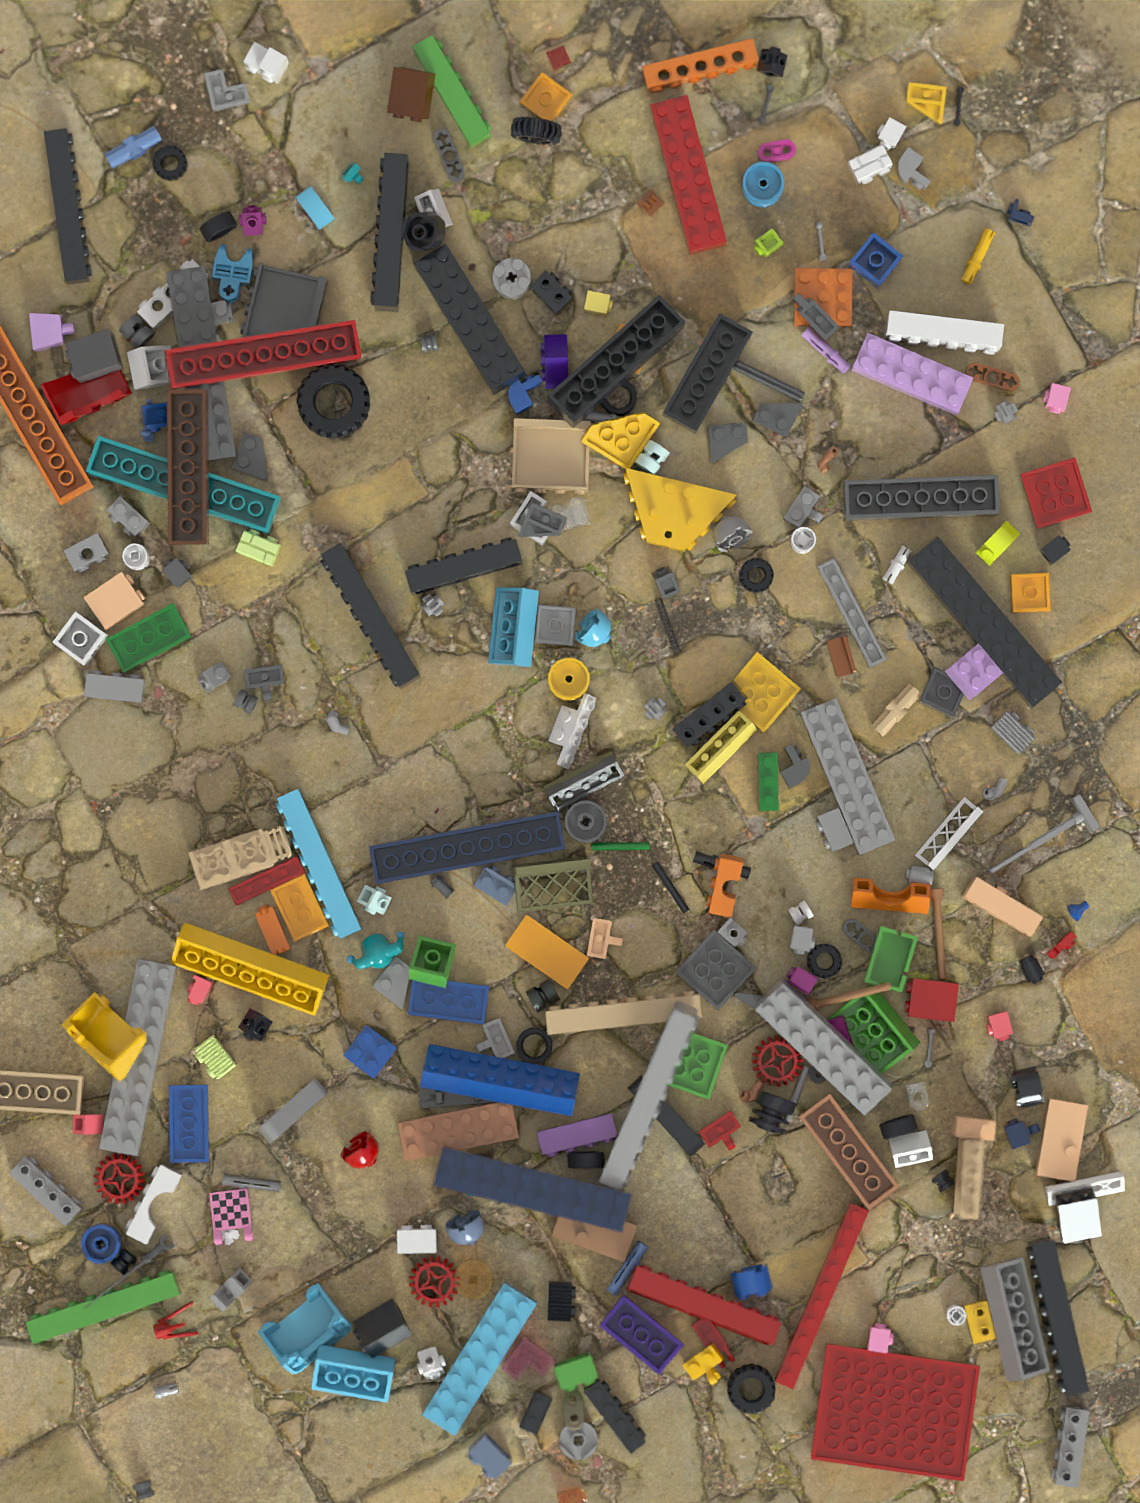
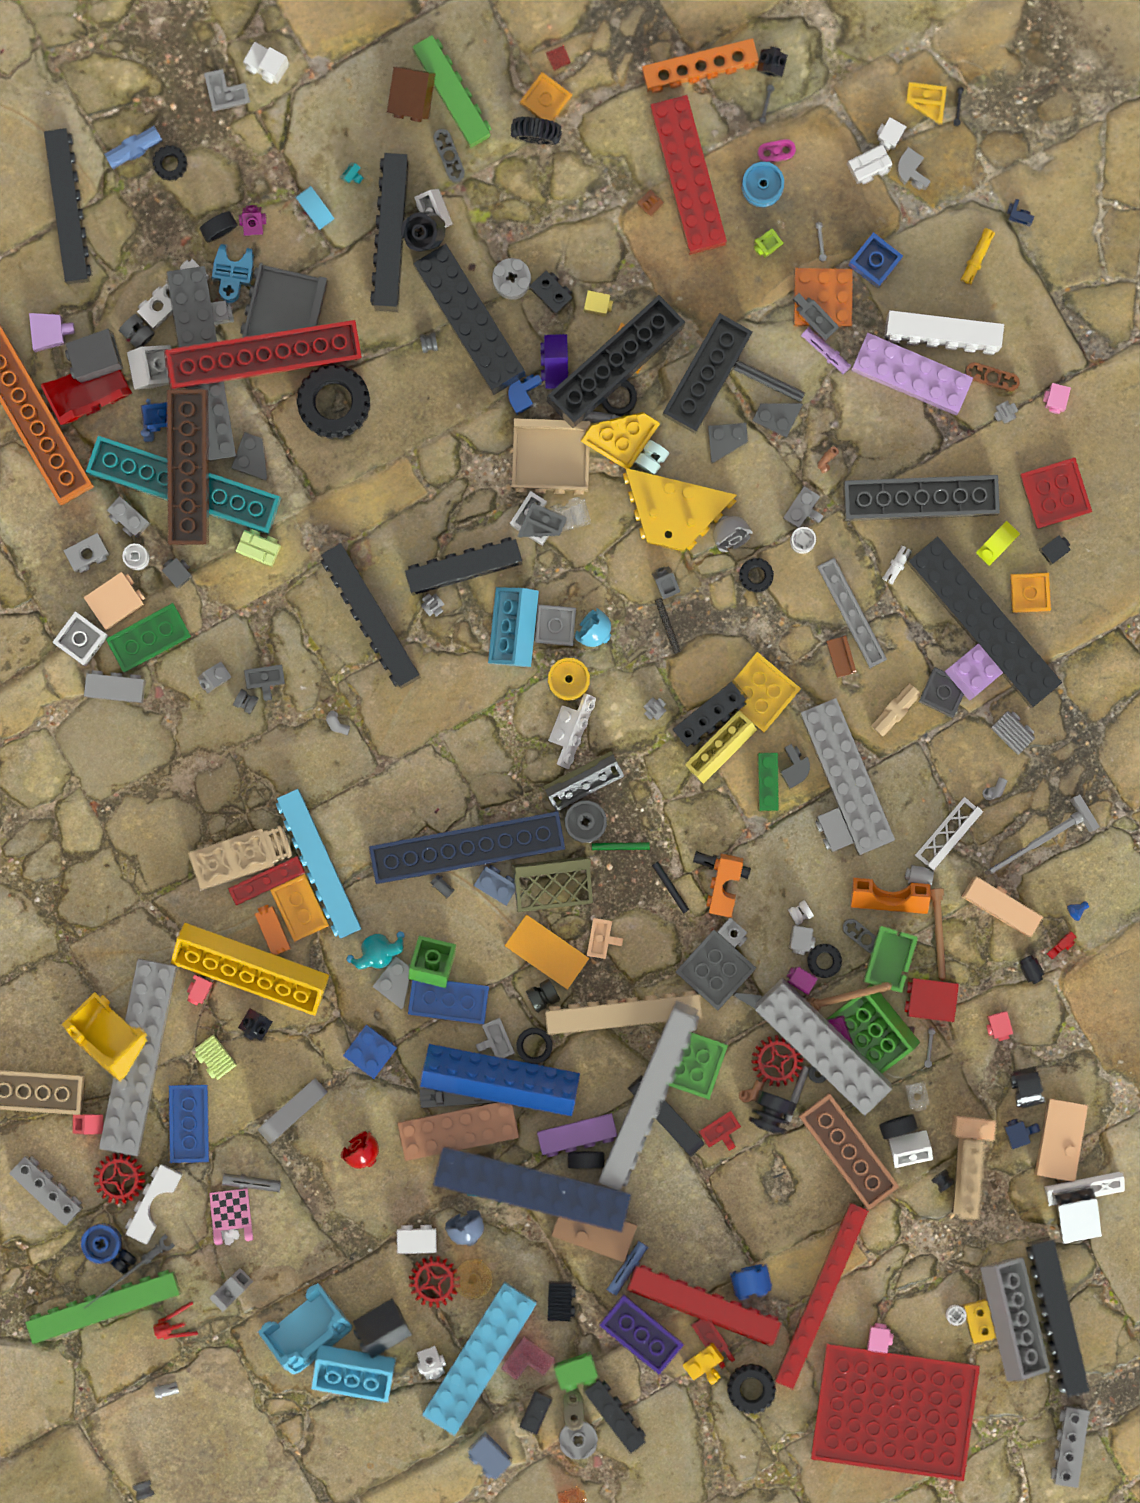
light aqua brick [357,885,392,915] -> none

